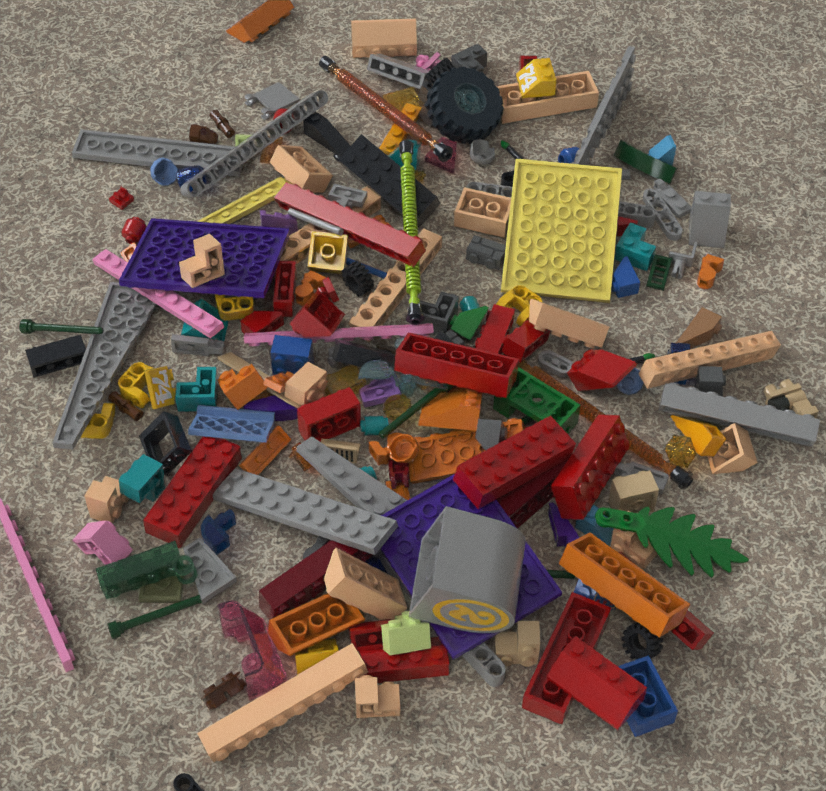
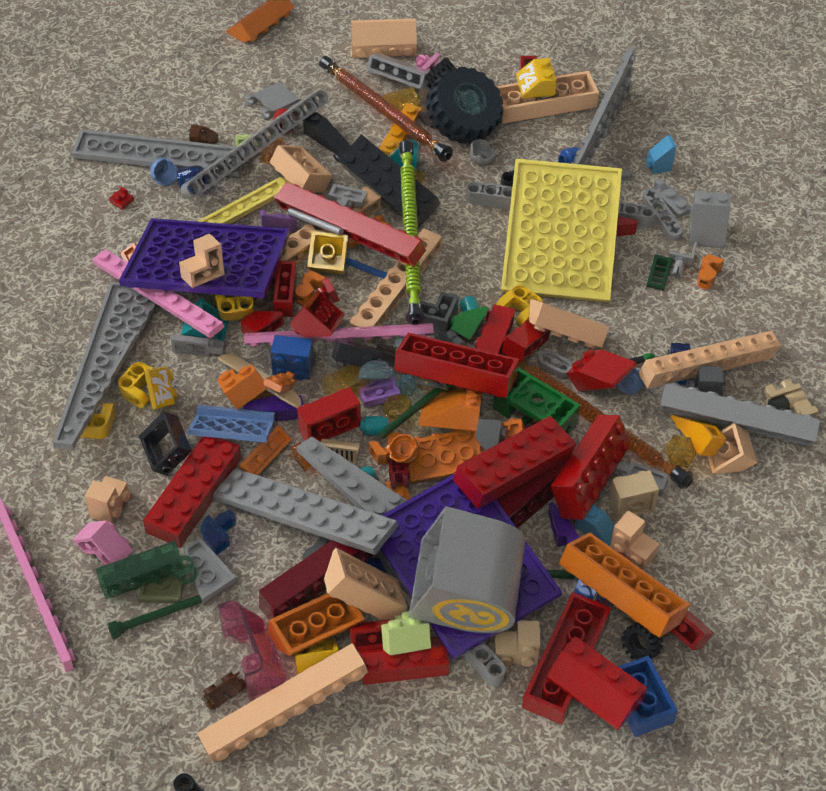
dark green piece [19,319,104,334] -> none
black brick [25,334,86,378] -> none
reddish brown pin [108,391,144,422] -> none
teal brick [119,454,165,503] -> none
red head [121,217,147,244] -> none
teal brick [175,367,218,412] -> none
reddish brown pin [209,110,235,138] -> none
light nougat brick [285,362,327,406] -> none
black tyre [341,261,374,297] -> none
light nougat brick [355,675,400,718] -> none
clear pink wing [425,136,457,173] -> none
dark grey brick [451,44,487,73] -> none
light nougat brick [454,187,511,238] -> none
dark grey brick [466,235,506,270] -> none
black piece [500,140,525,159] -> none
green plant [595,507,749,578] -> none
blue slope [611,256,640,298] -> none
dark green slope [614,140,678,184] -> none
teal brick [614,222,656,272] -> none
medium nougat slope [674,307,722,353] -> none

